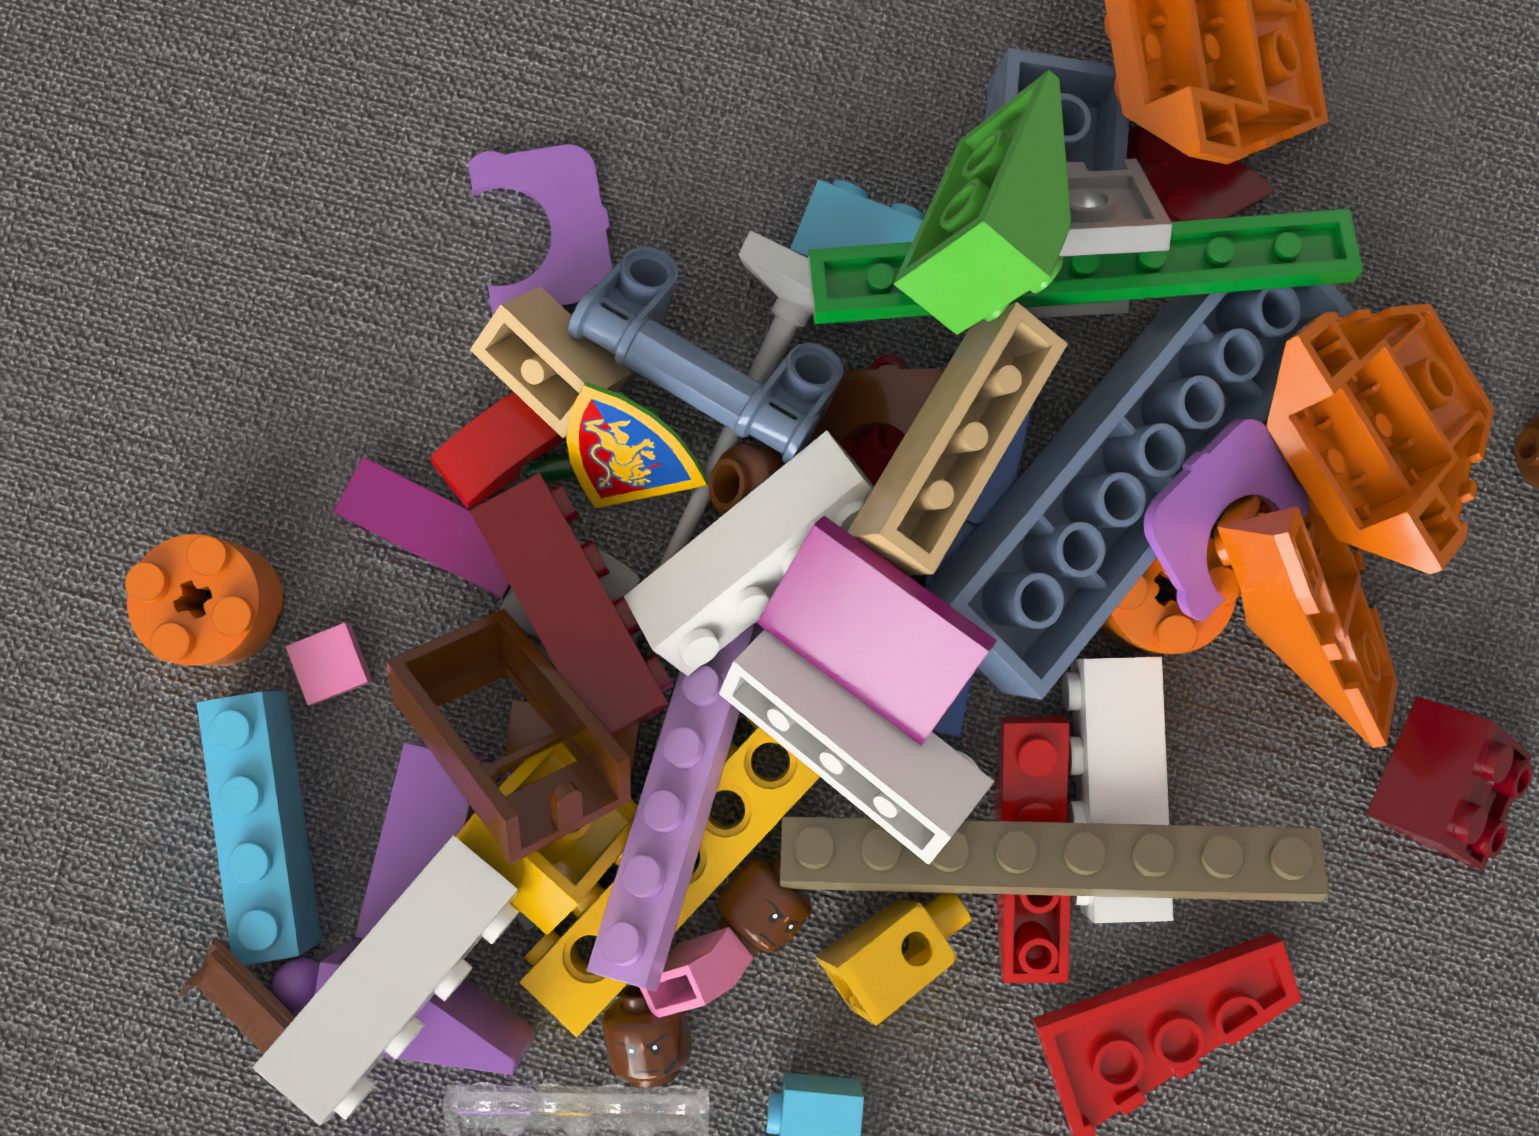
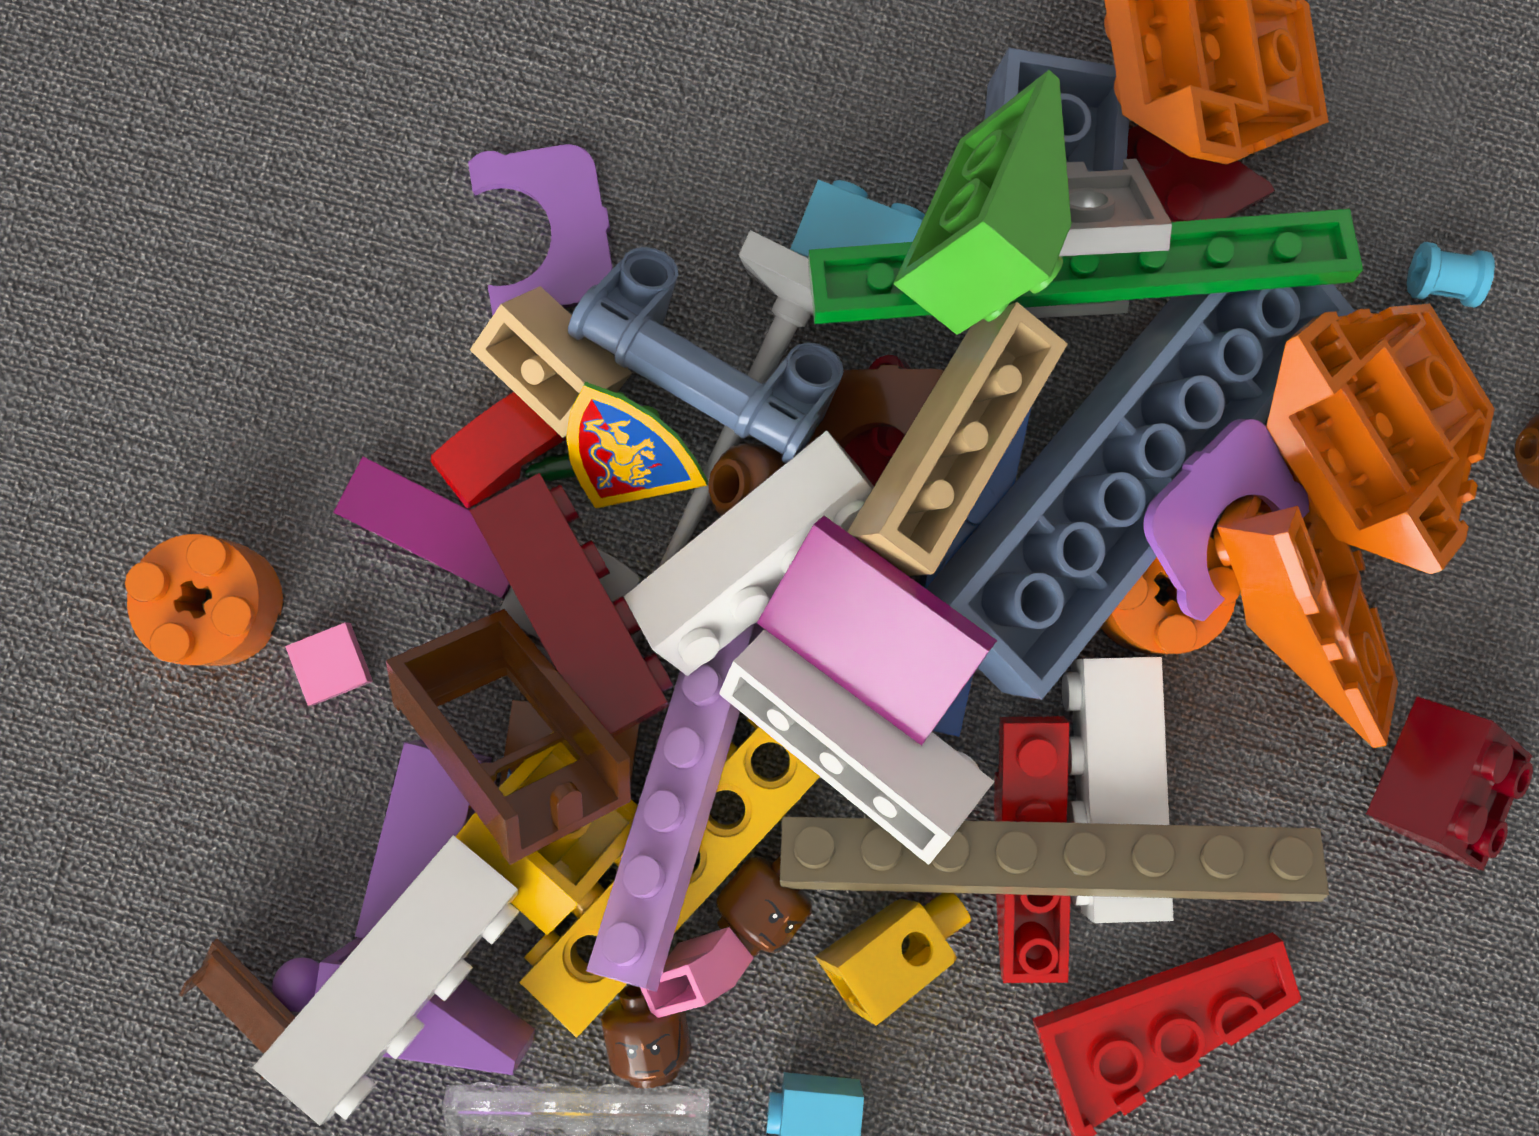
medium azure brick [197,691,322,965] -> none
none -> medium azure bush [1407,242,1495,308]

